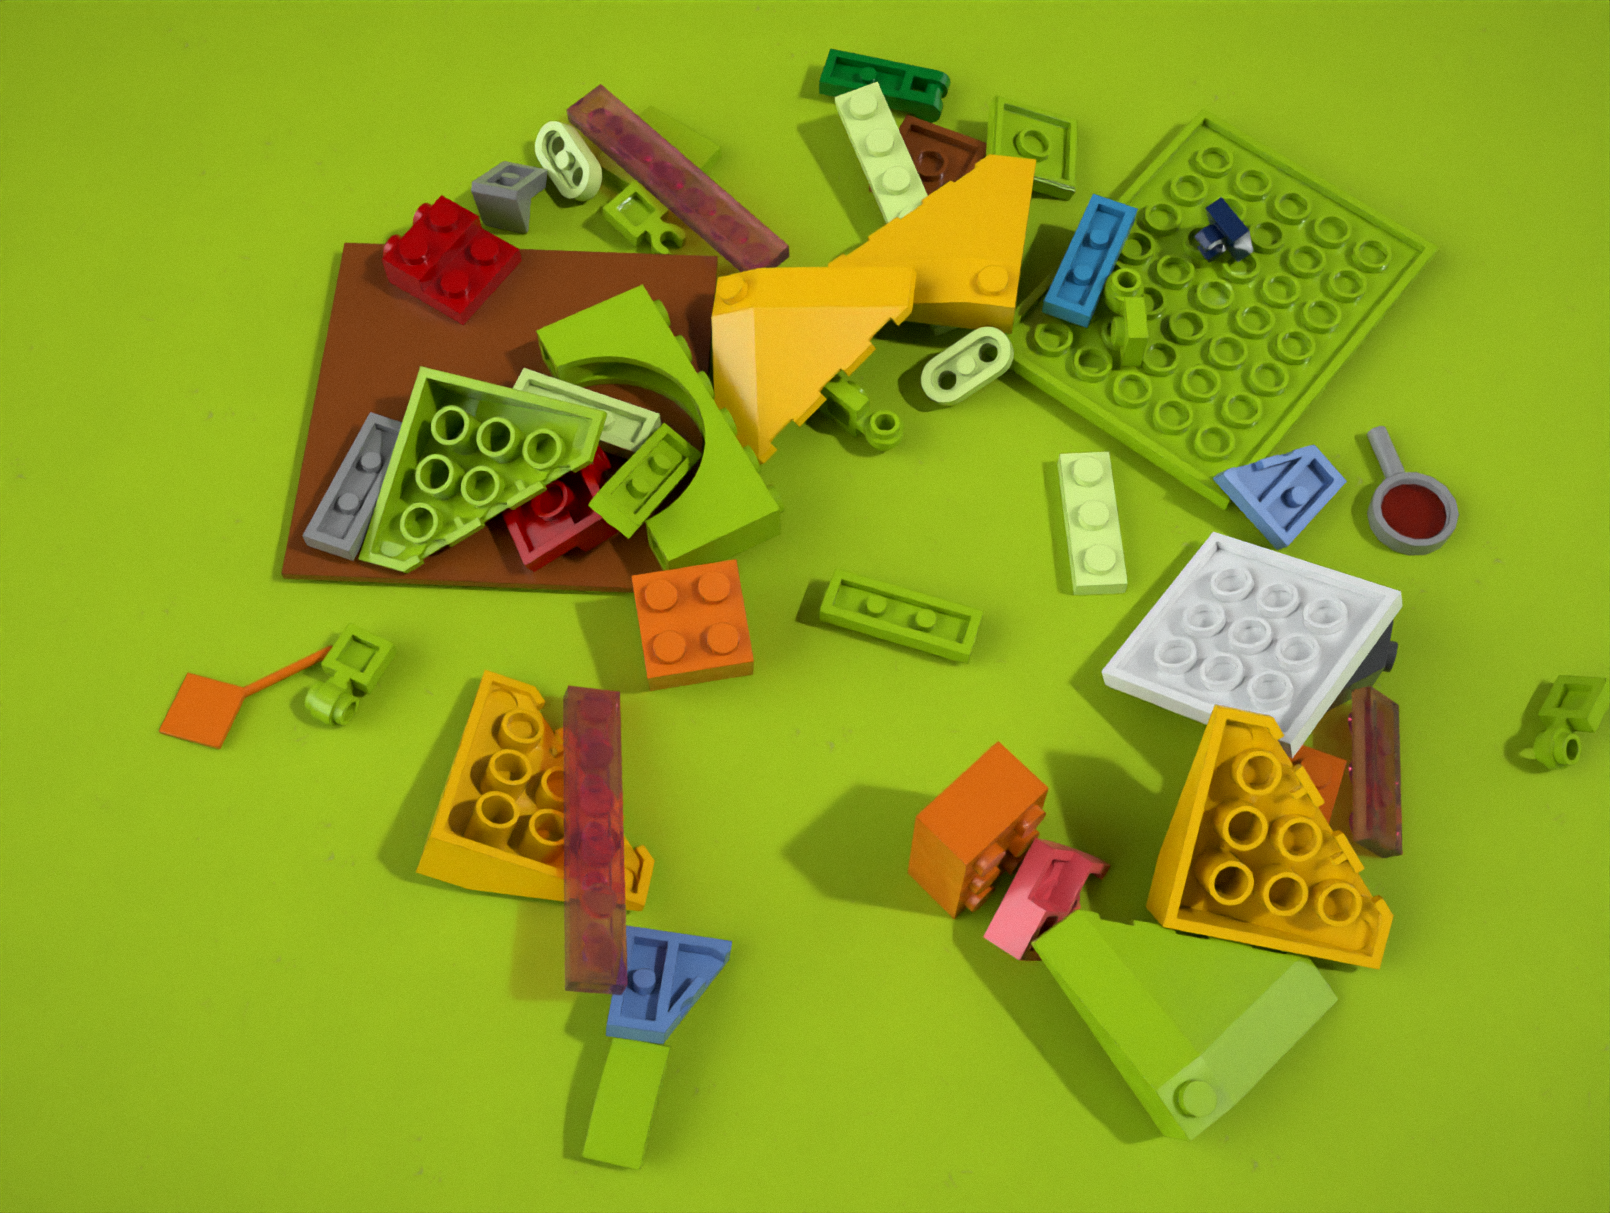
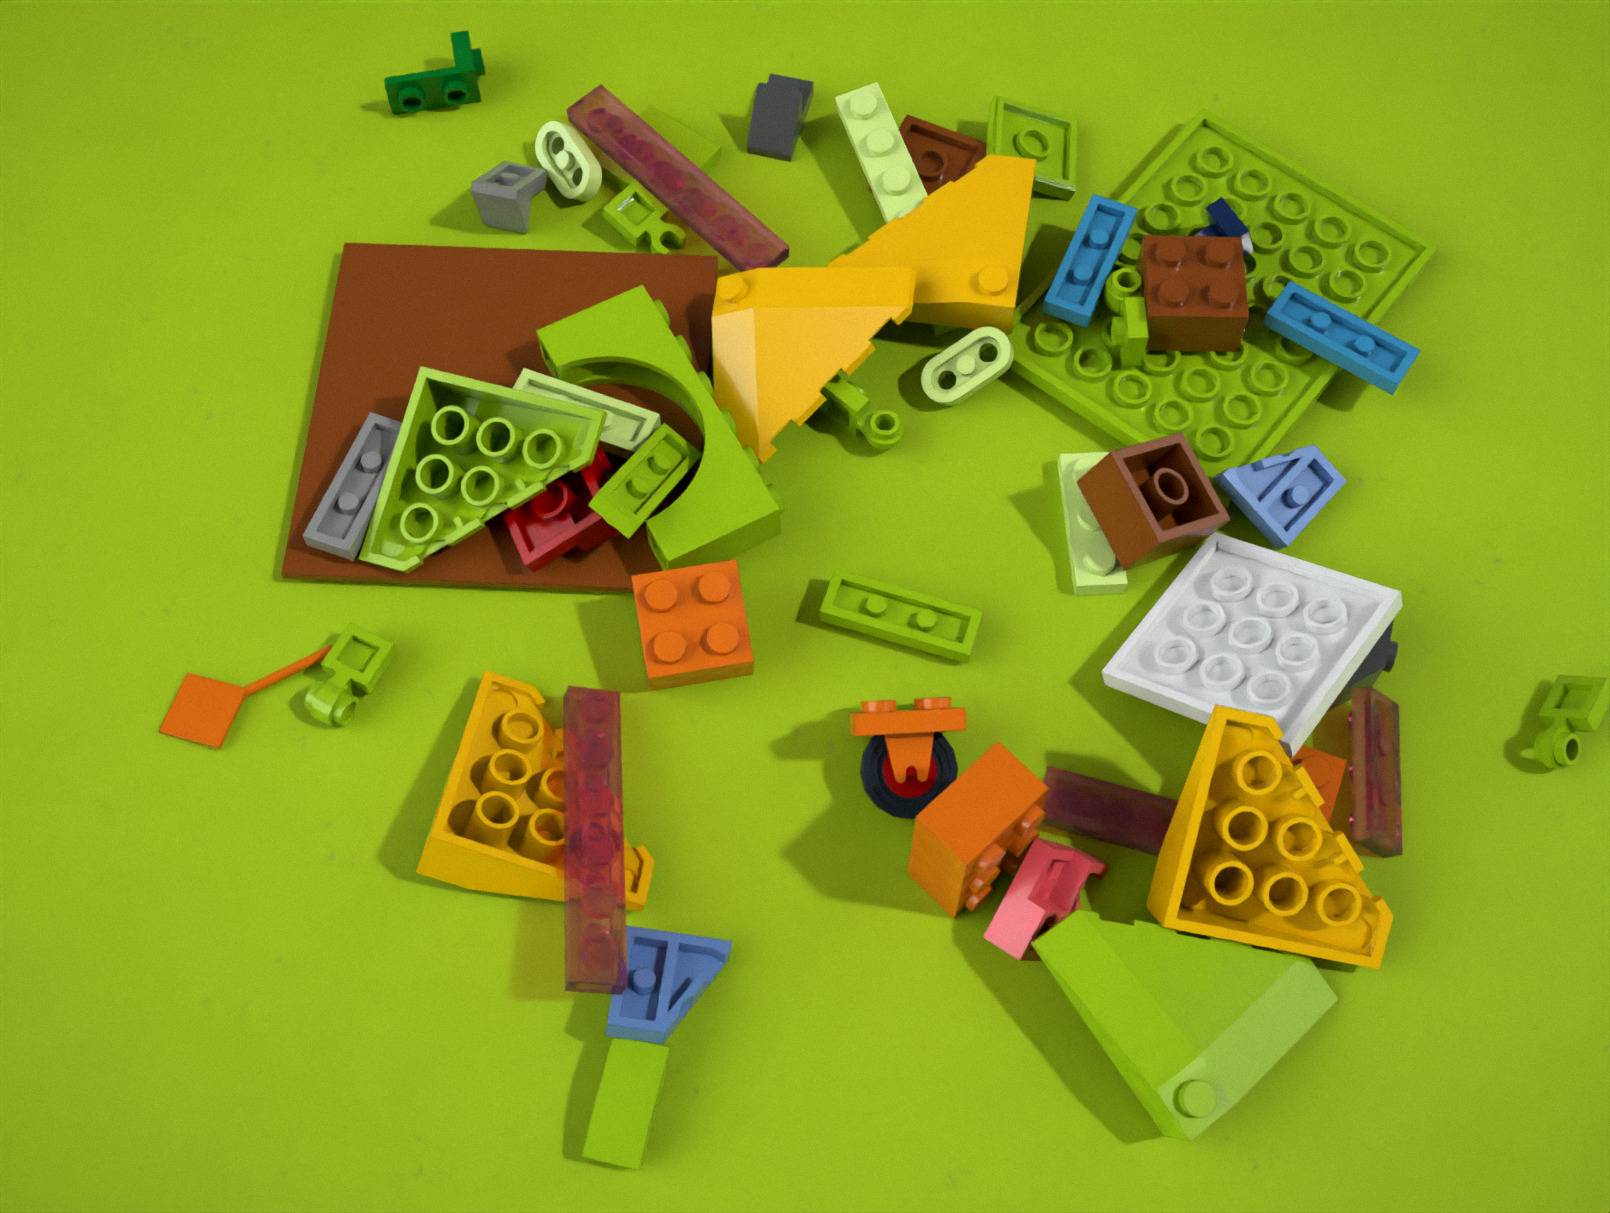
red plate [382,195,522,325] -> none
green plate [819,48,951,123] -> none
piece [1367,426,1459,556] -> none
none -> green bracket [384,30,486,115]
none -> dark grey slope [747,73,814,162]
none -> plate [849,697,967,819]
none -> plate [1040,766,1178,856]
none -> dark orange brick [1076,432,1231,571]
none -> dark orange brick [1135,235,1249,352]
none -> dark azure plate [1262,281,1421,395]

